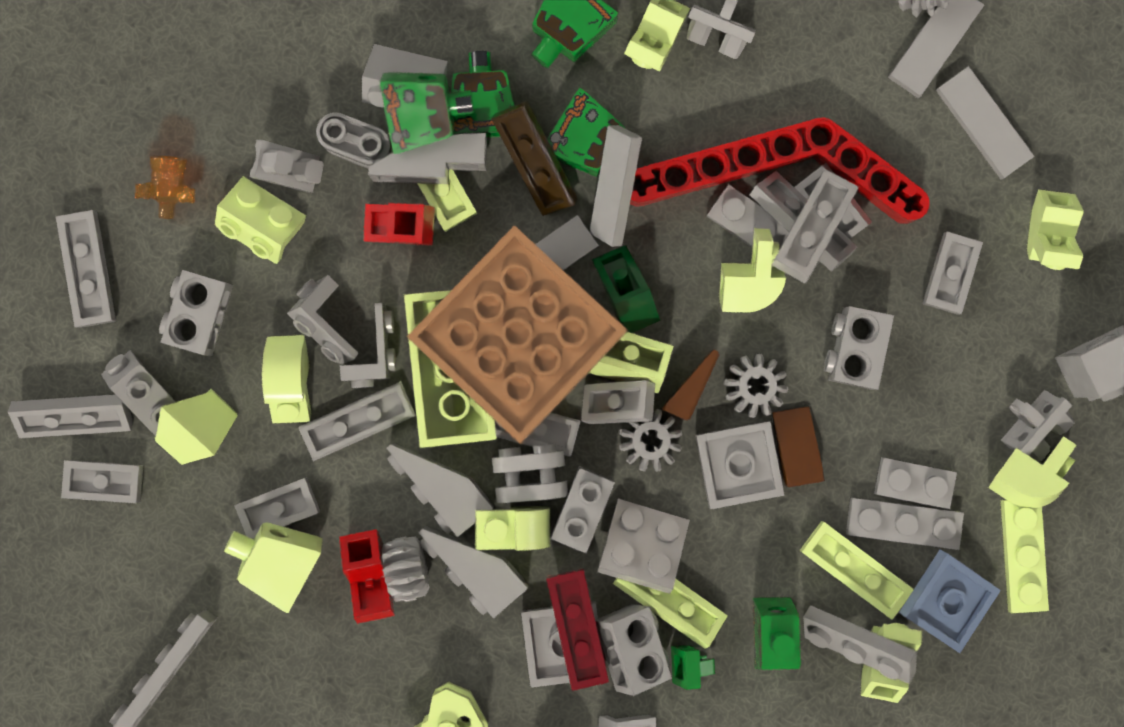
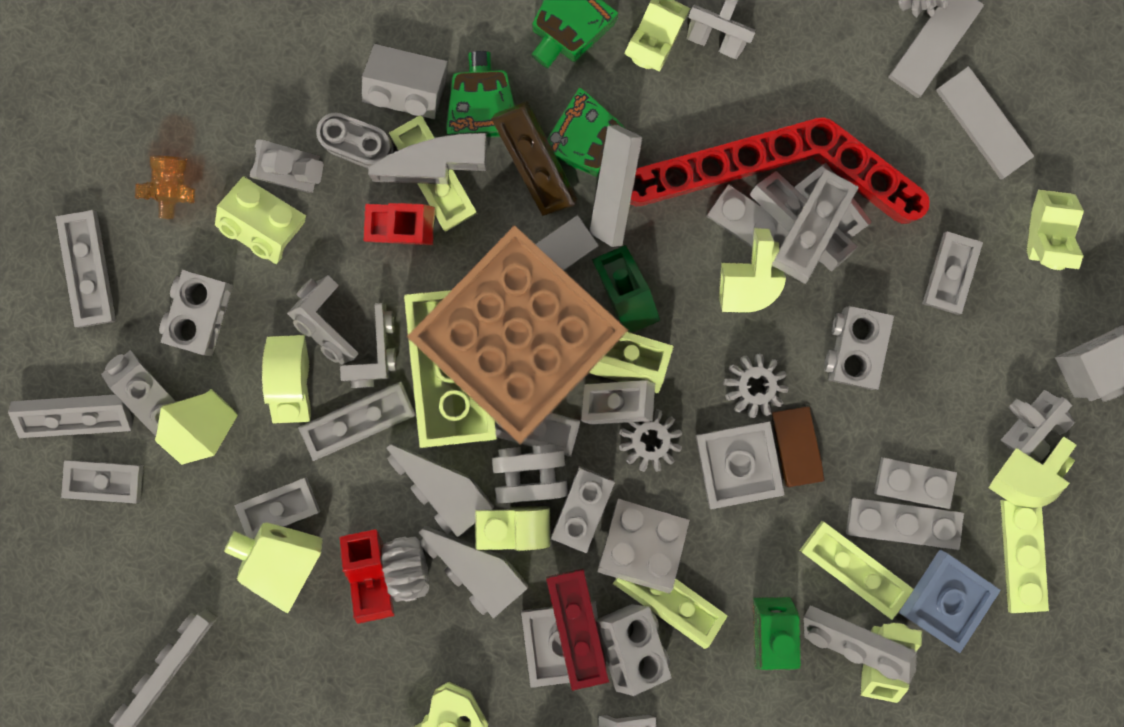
green torso [379,72,474,154] -> none
reddish brown slope [660,350,720,421] -> none
green tile [671,645,715,690] -> none

